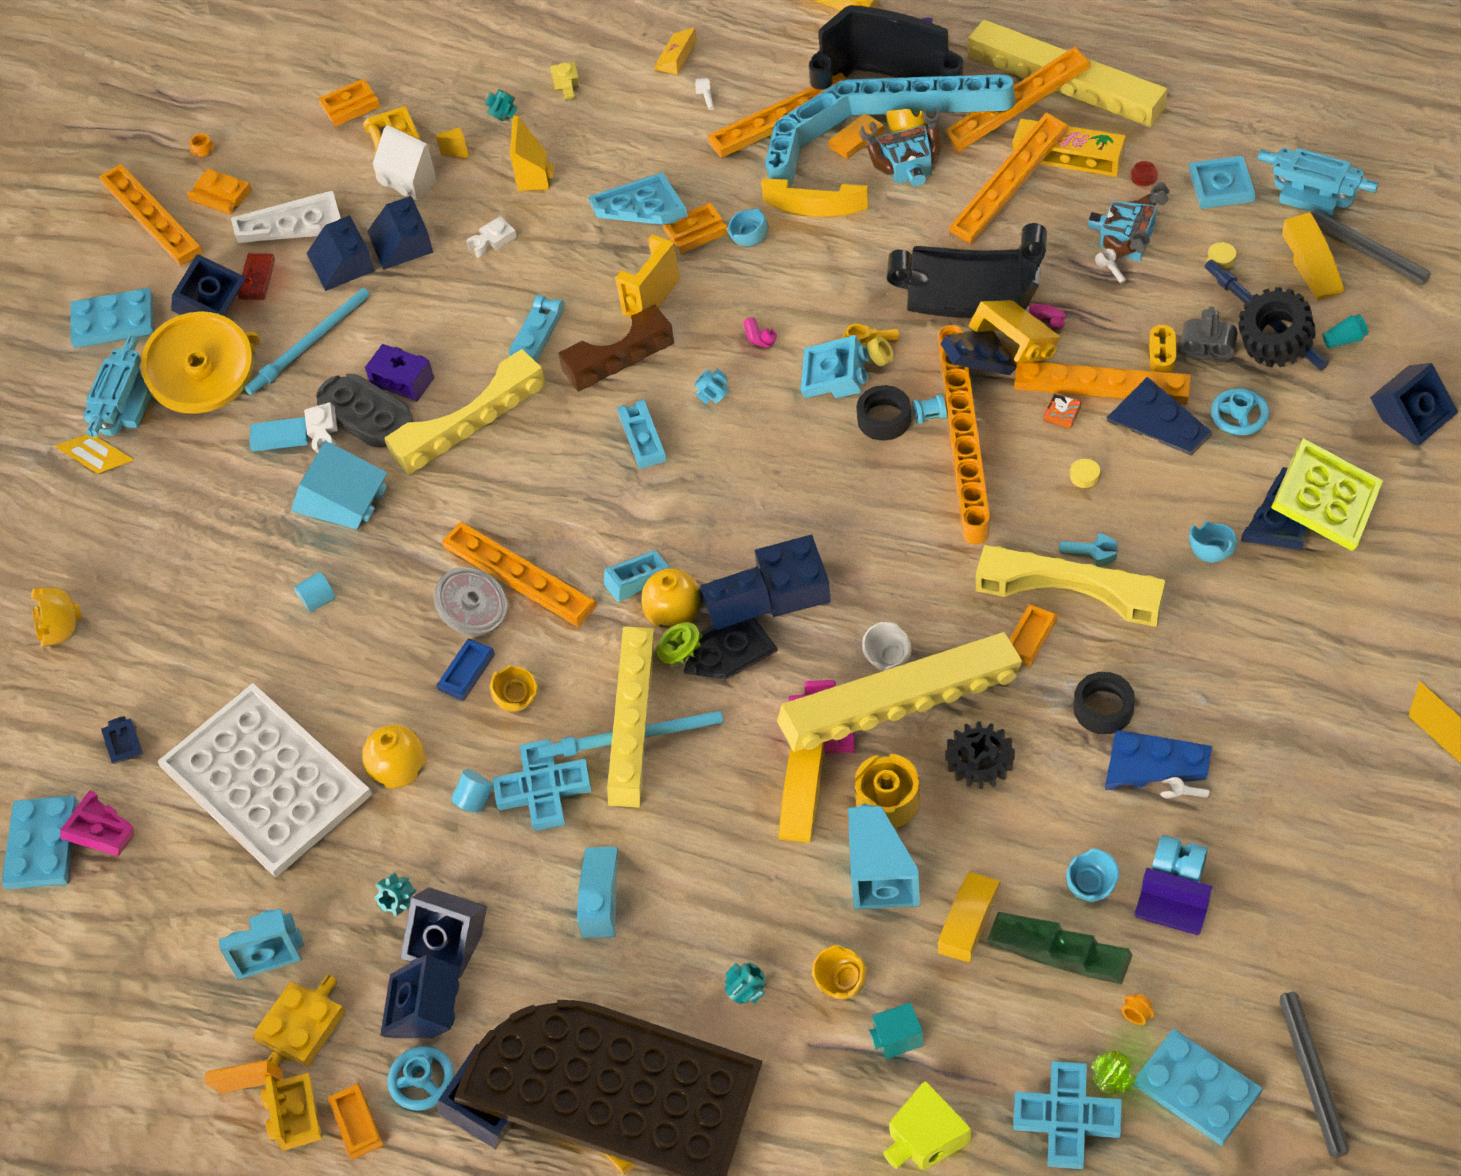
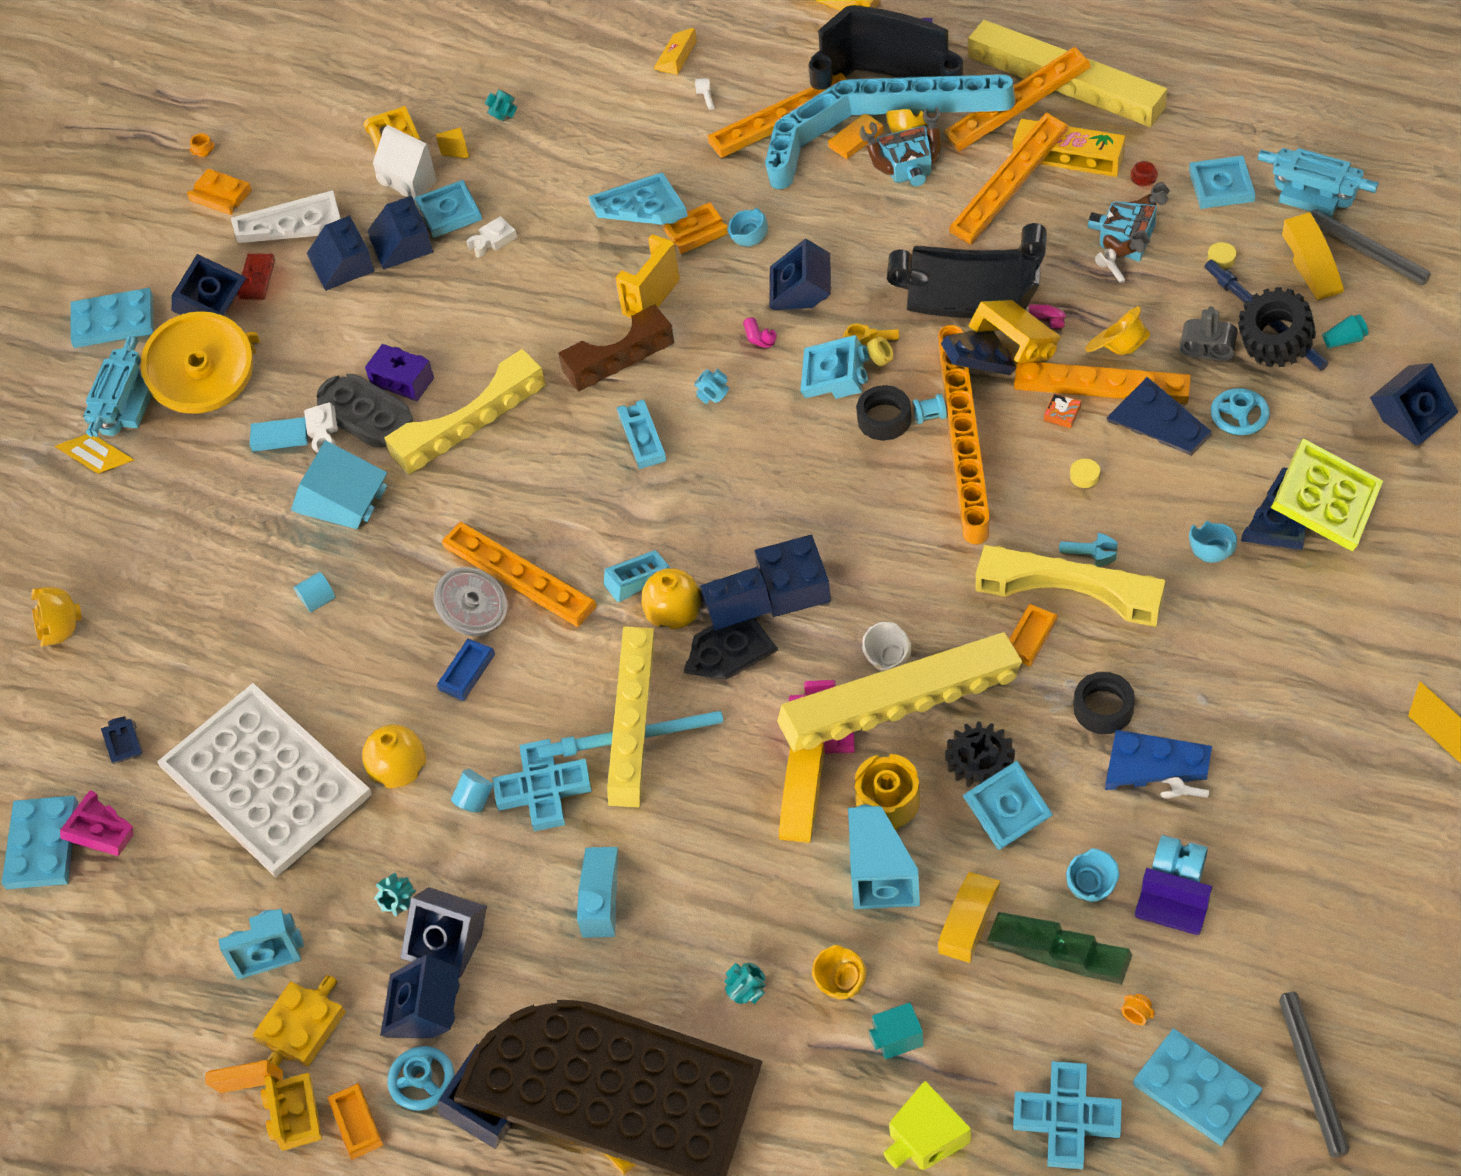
light orange plate [99,164,203,266] -> none
medium azure bar [244,288,370,395] -> none
light orange plate [318,78,381,127] -> none
yellow hair [490,665,538,712] -> none
medium azure plate [509,295,565,362] -> none
yellow slope [510,116,554,191] -> none
light yellow plate [550,61,580,100] -> none
lime gear [656,622,702,667] -> none
yellow slope [761,178,869,217] -> none
clear neon green gear [1090,1050,1137,1095] -> none
yellow beam [1149,324,1176,373] -> none
none -> medium azure plate [414,180,482,238]
none -> dark blue slope [769,238,831,310]
none -> medium azure tile [963,761,1053,851]
none -> yellow piece [1085,306,1150,355]

